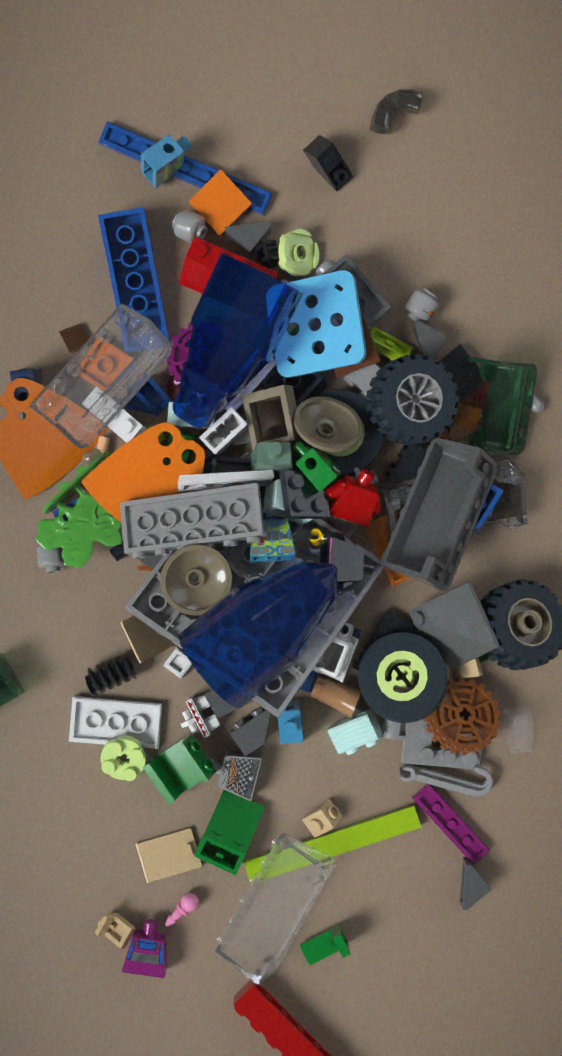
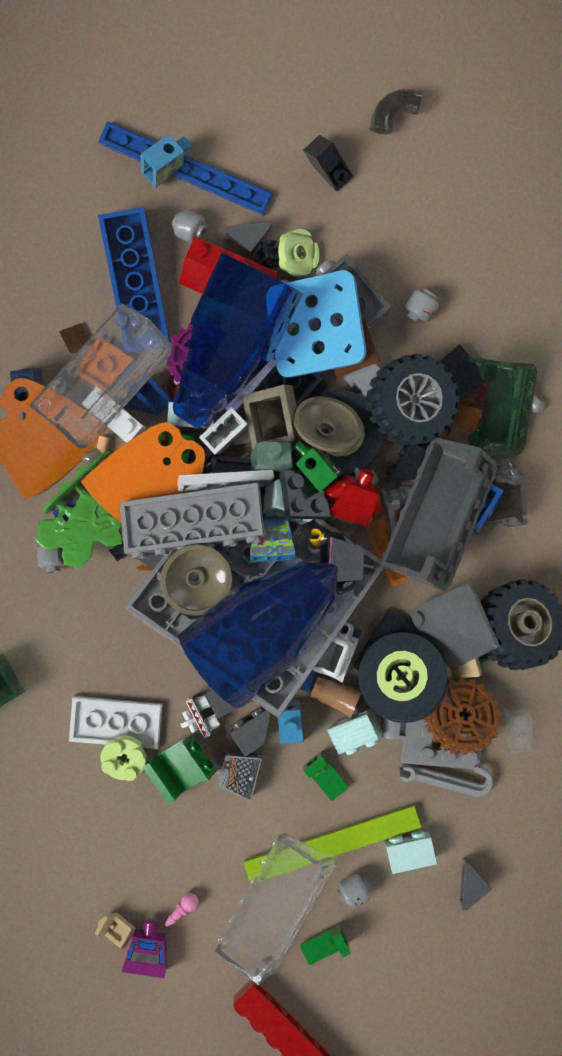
black piece [85,654,136,696] -> none
tan piece [120,616,175,664] -> none
tan container [135,827,203,883] -> none
white tile [163,647,195,679] -> none
orange tile [189,169,253,236] -> none
green slope [194,790,265,876] -> none
tan bracket [302,799,342,838] -> none
lime plate [370,326,413,361] -> none
dark grey slope [412,321,447,359] -> none
magenta tile [412,784,490,865] -> none
none -> green bracket [303,752,348,801]
none -> light grey head [337,874,372,909]
none -> light aqua brick [385,830,437,874]

